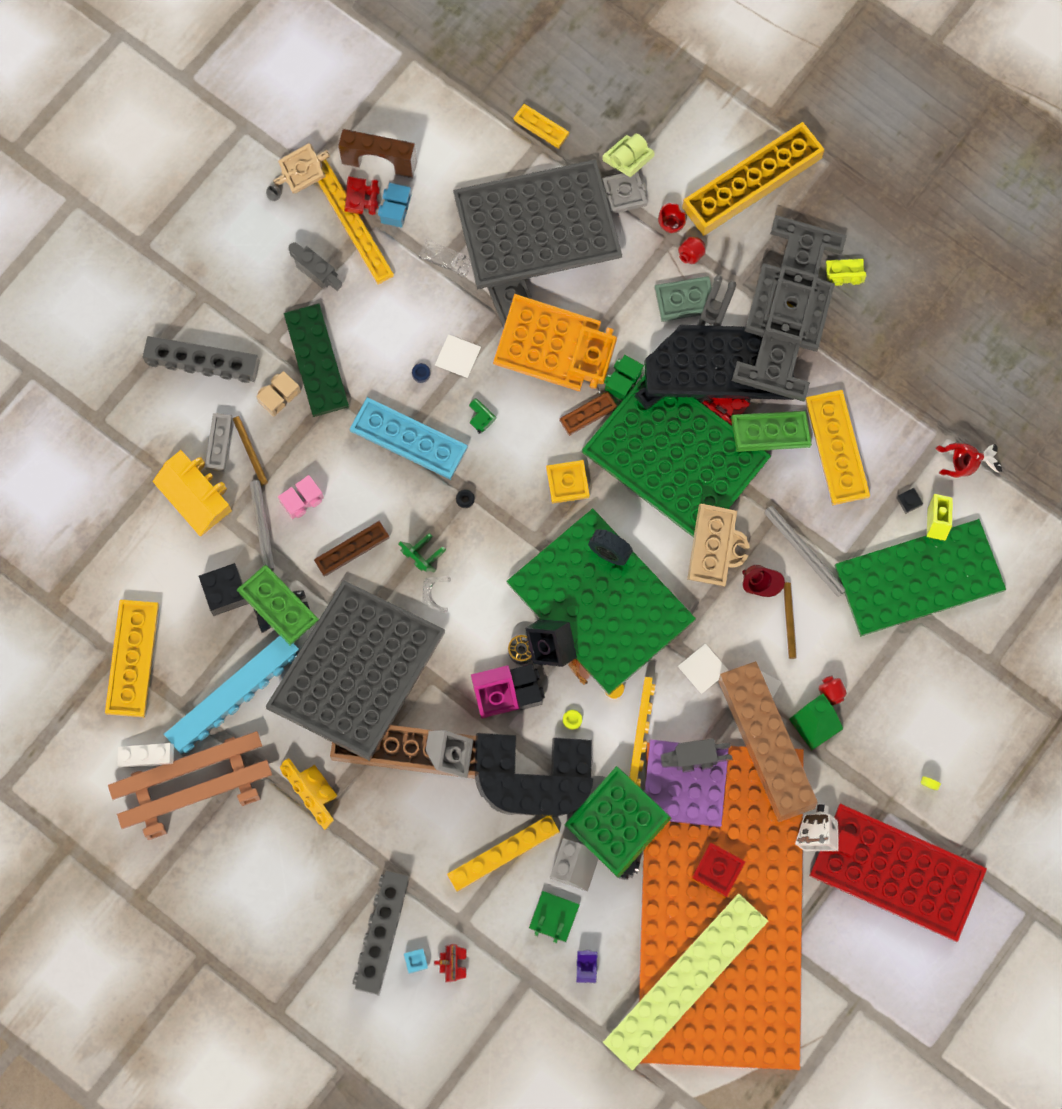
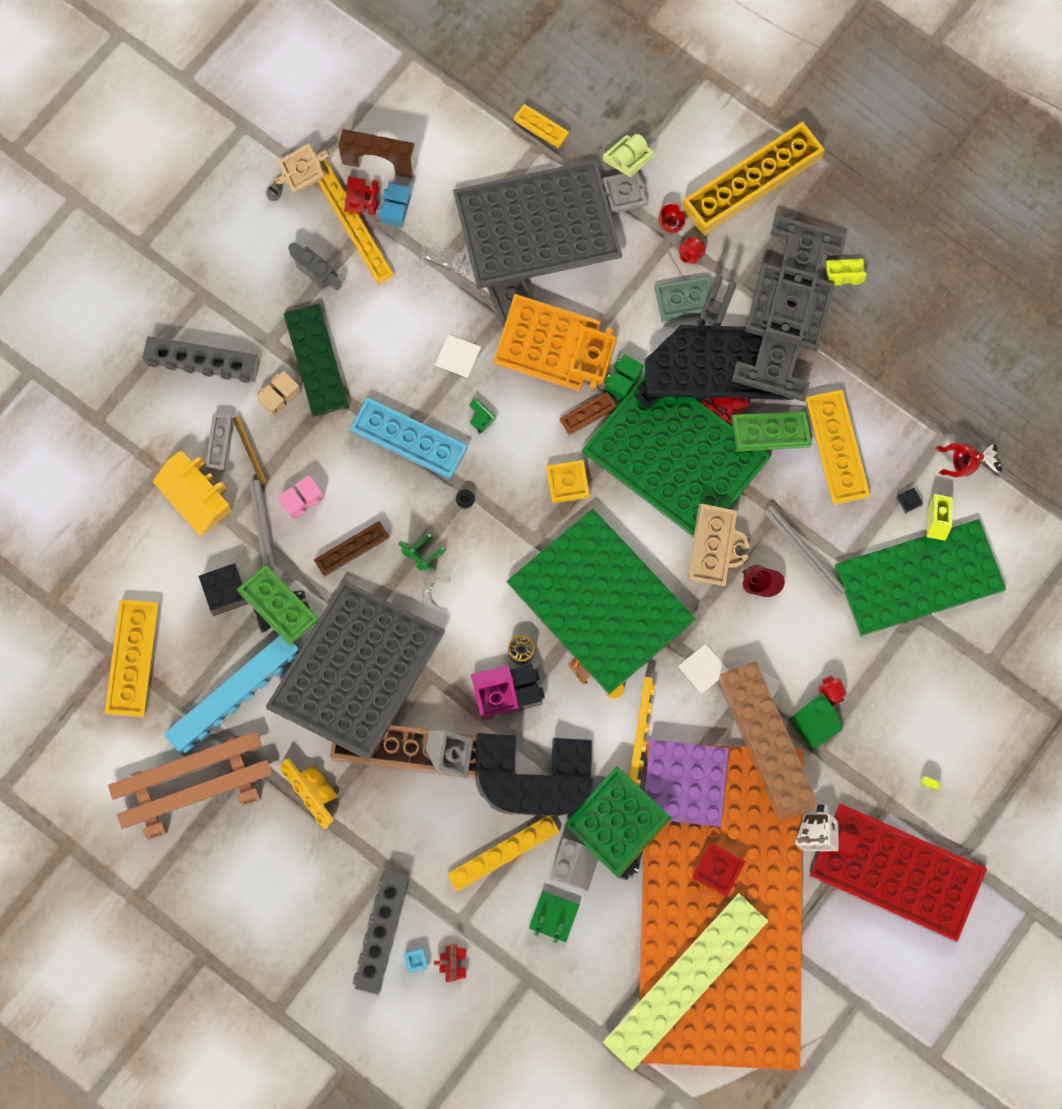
white plate [117,743,174,768] -> none
dark blue tile [412,363,431,383] -> none
black brick [525,619,577,667] -> none
neon yellow tile [563,710,582,730] -> none
dark purple bracket [576,950,597,983] -> none
black wheel [588,529,633,566] -> none
dark grey hinge [661,738,732,773] -> none
pearl gold bar [783,582,797,659] -> none

